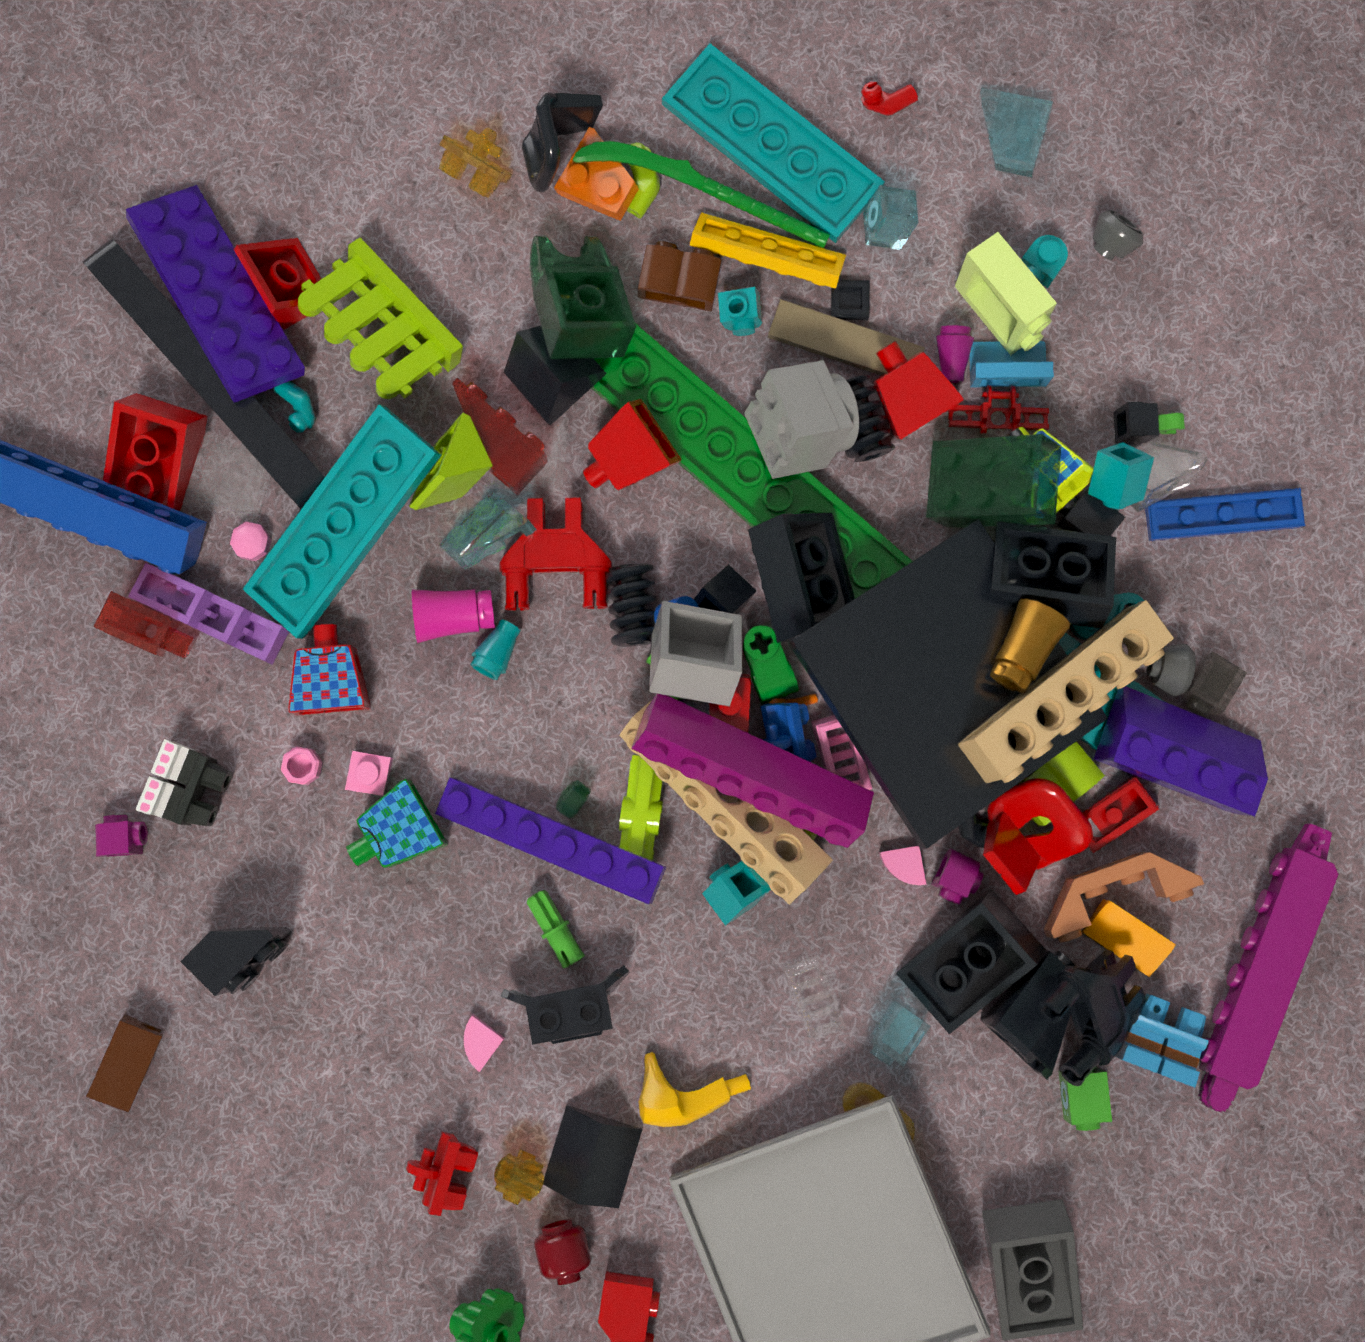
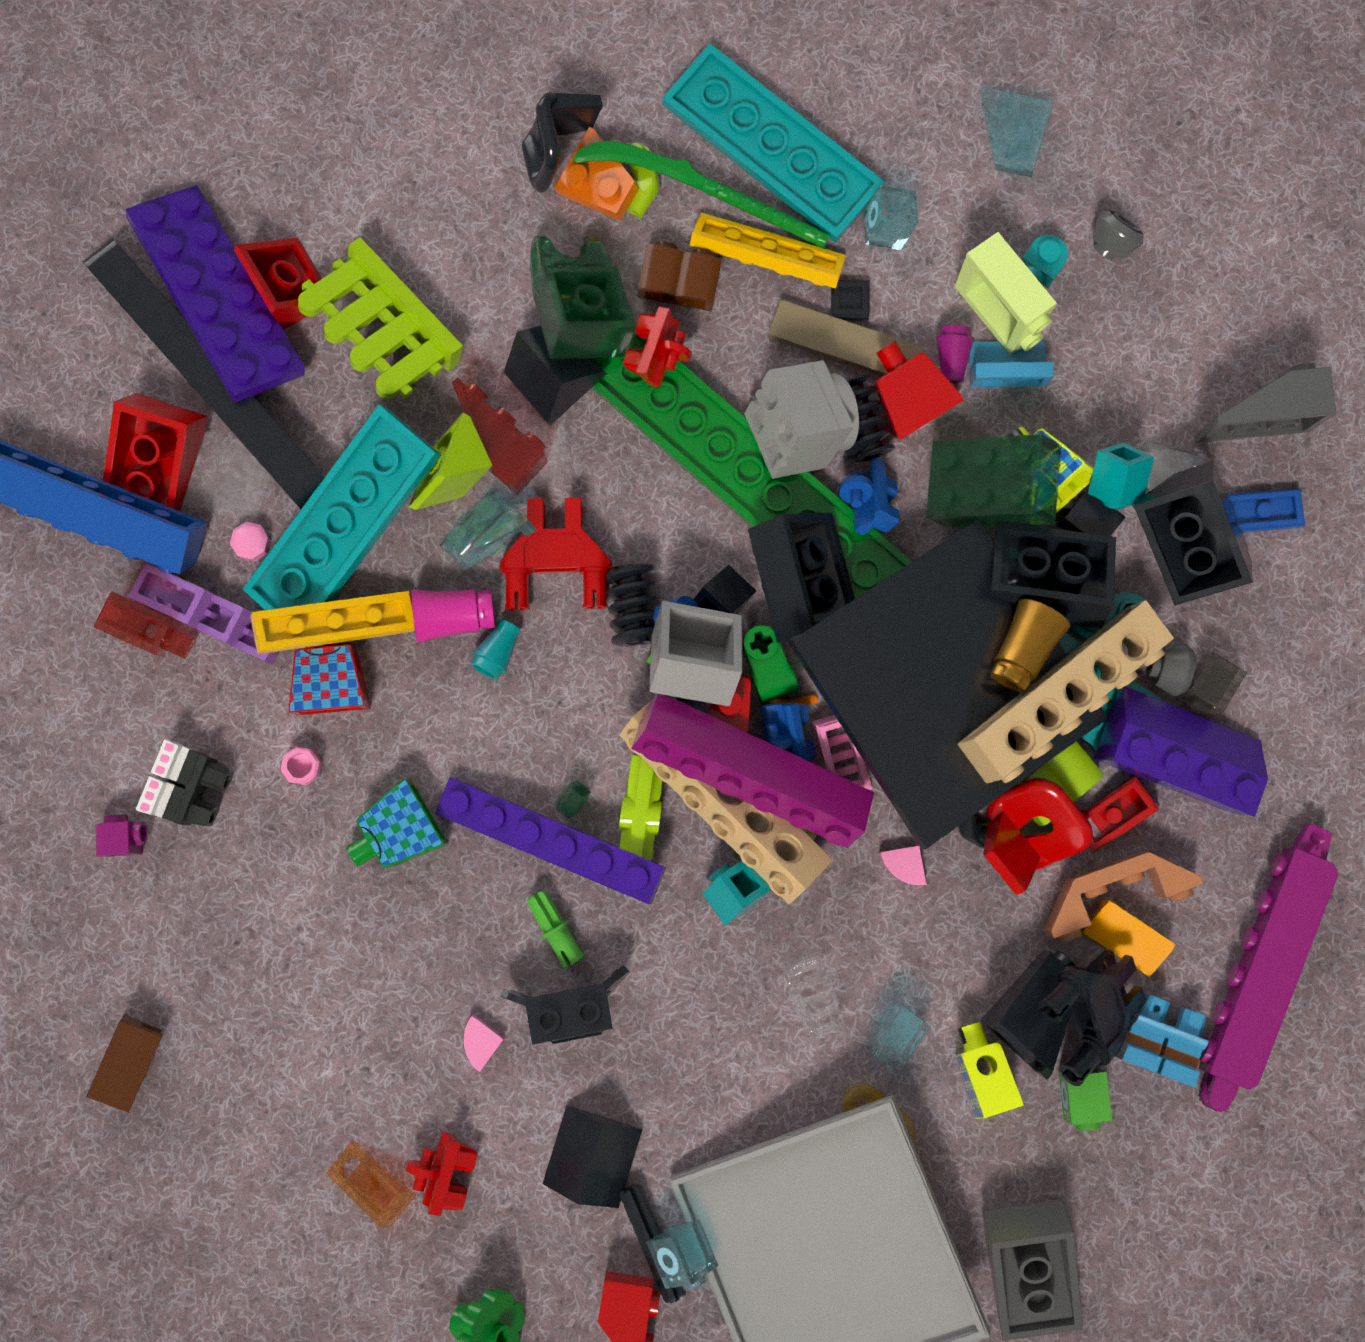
black slope [181,927,292,996] -> none
teal arm [274,381,316,433] -> none
bright pink plate [345,751,393,796] -> none
clear yellow hips [438,127,512,198] -> none
clear yellow gear [494,1150,544,1205] -> none
dark red head [534,1219,591,1285] -> none
red torso [583,399,682,490] -> none
yellow animal [638,1052,751,1127] -> none
teal plate [718,287,762,336] -> none
red arm [861,82,918,116] -> none
black slope [896,889,1046,1034] -> none
magenta plate [931,848,984,905] -> none
red piece [948,385,1049,434] -> none
black piece [1113,402,1185,445] -> none
none -> yellow plate [250,591,415,654]
none -> clear orange slope [326,1142,416,1228]
none -> black axle [620,1184,686,1303]
none -> red hips [623,307,692,388]
none -> clear light blue brick [646,1219,719,1291]
none -> blue hips [839,458,900,536]
none -> neon yellow torso [956,1022,1024,1119]
none -> black slope [1134,461,1253,606]
none -> dark grey slope [1194,363,1337,443]

